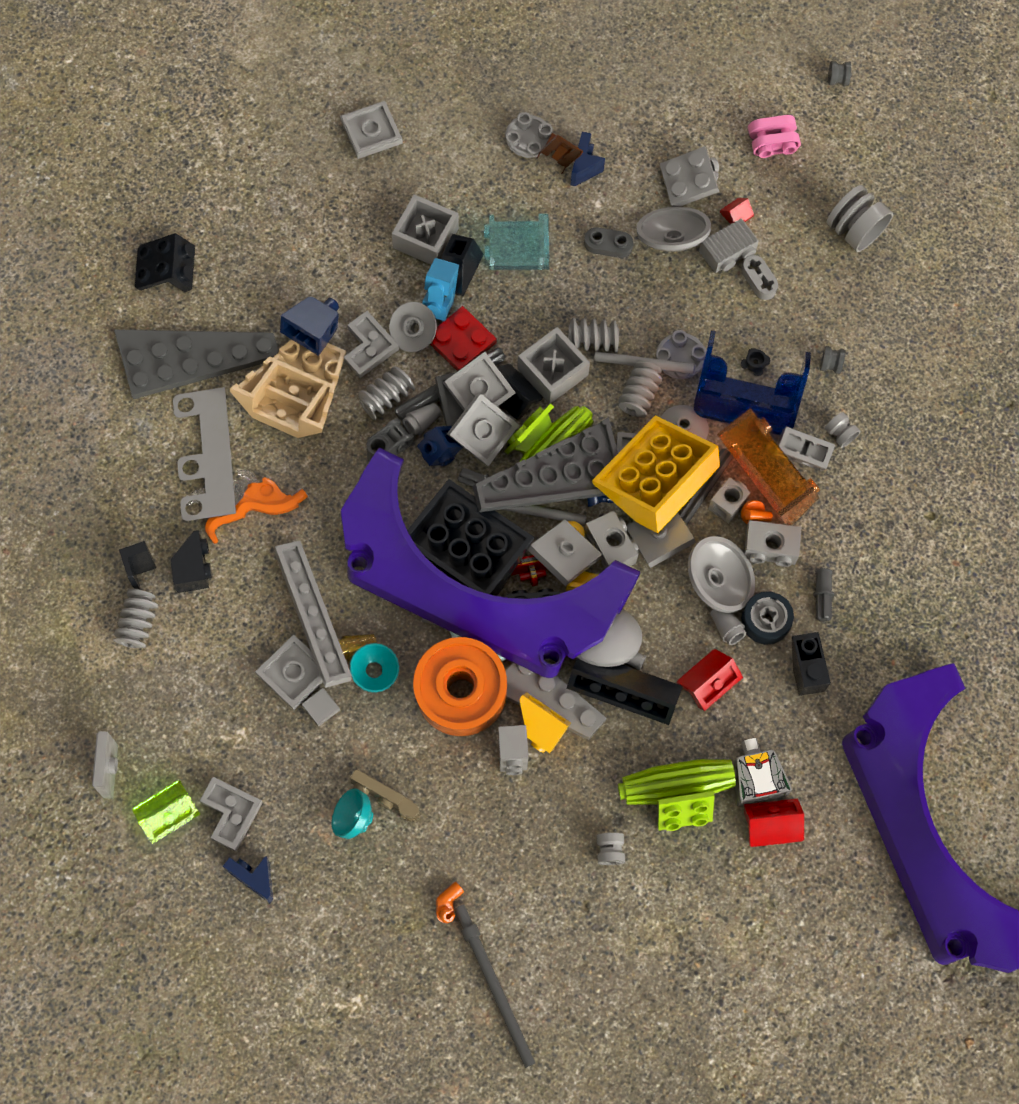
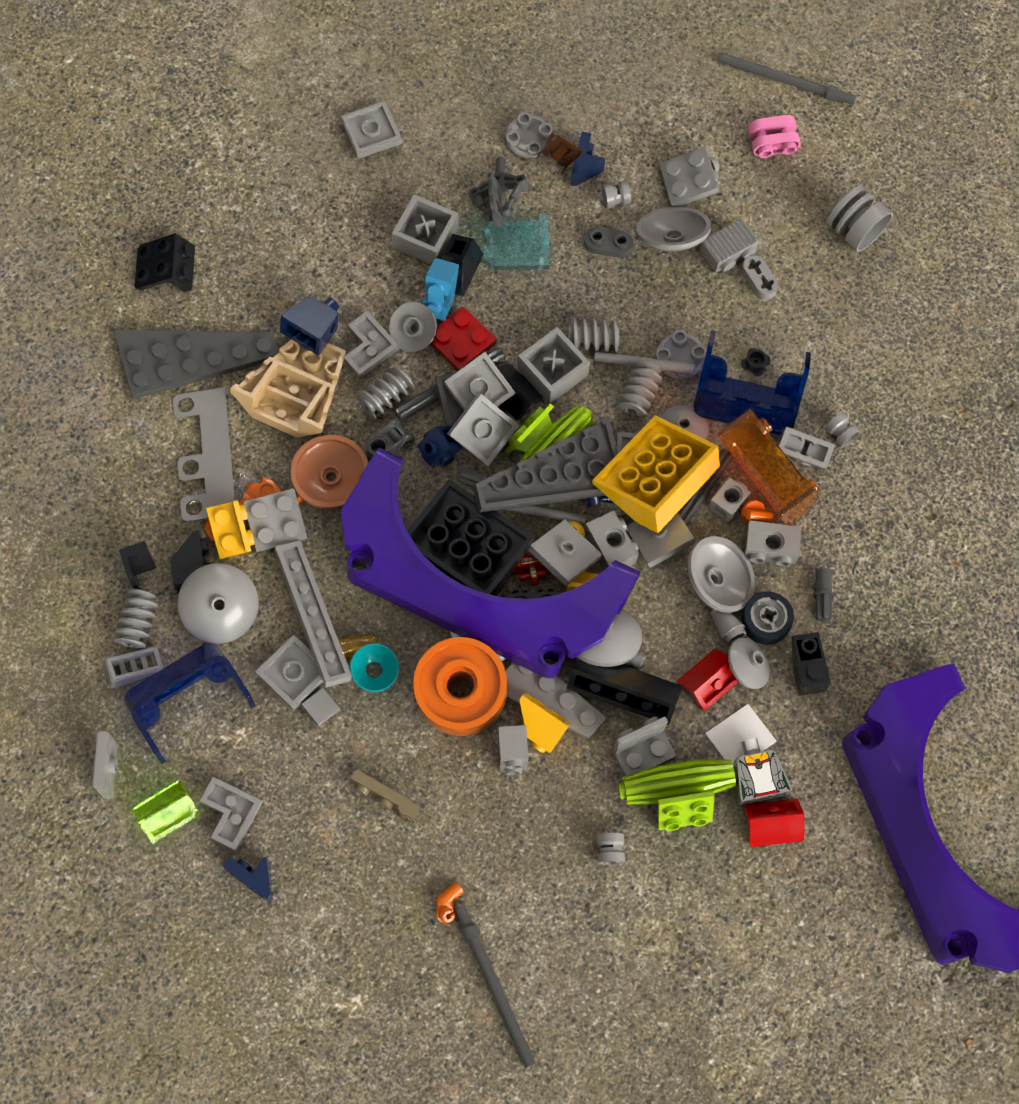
teal piece [331,788,374,839] -> none
light grey cone [402,403,441,436] -> none
slope [719,198,754,224] -> none
dark grey wheel [820,346,846,374] -> none
dark grey wheel [828,61,851,86] -> none
none -> light grey slope [103,645,165,689]
none -> clear blue windscreen [124,643,255,764]
none -> light grey dish [177,563,259,644]
none -> yellow bracket [206,500,255,559]
none -> light grey plate [243,488,308,553]
none -> nougat dish [291,435,368,509]
none -> dark grey bar [468,157,530,227]
none -> light grey wheel [602,181,631,209]
none -> light grey bracket [612,716,676,776]
none -> white sticker [705,704,777,767]
none -> dark grey bar [718,53,857,105]
none -> light grey dish [728,638,770,689]

